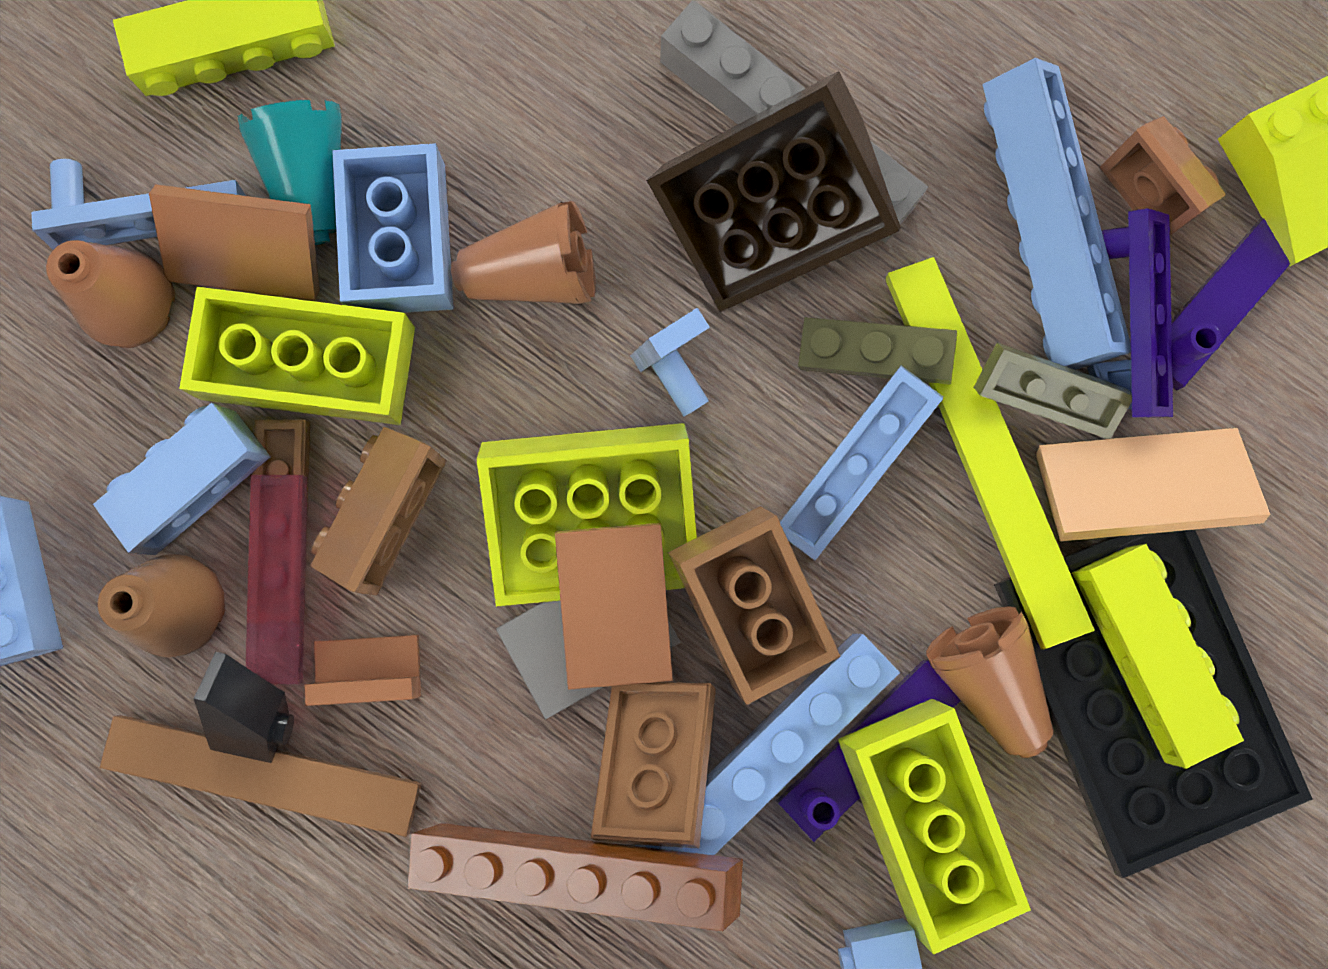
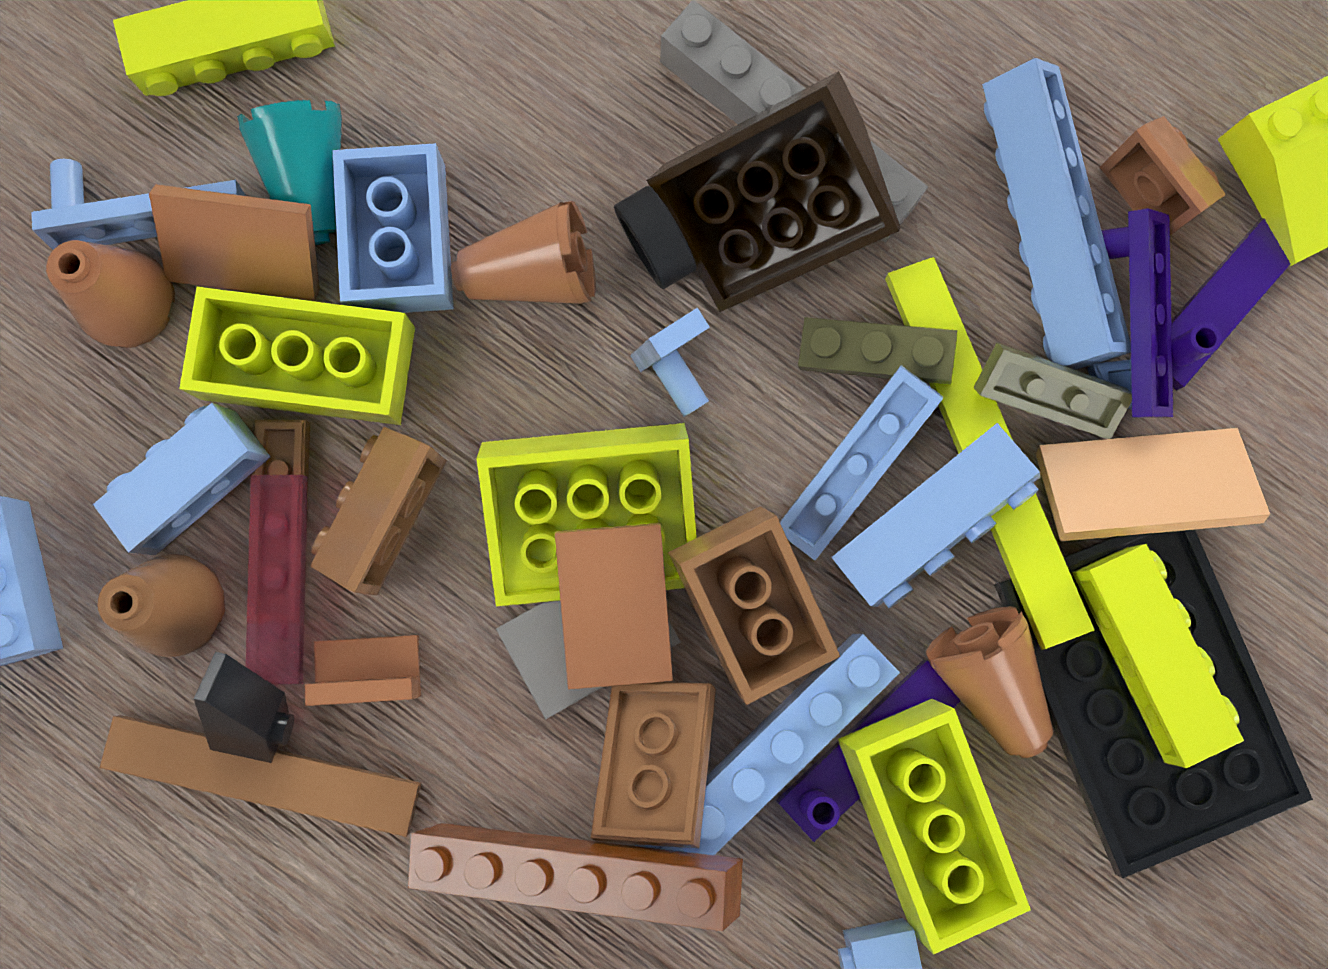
none -> black tyre [614,186,696,289]
none -> light blue brick [831,423,1040,608]

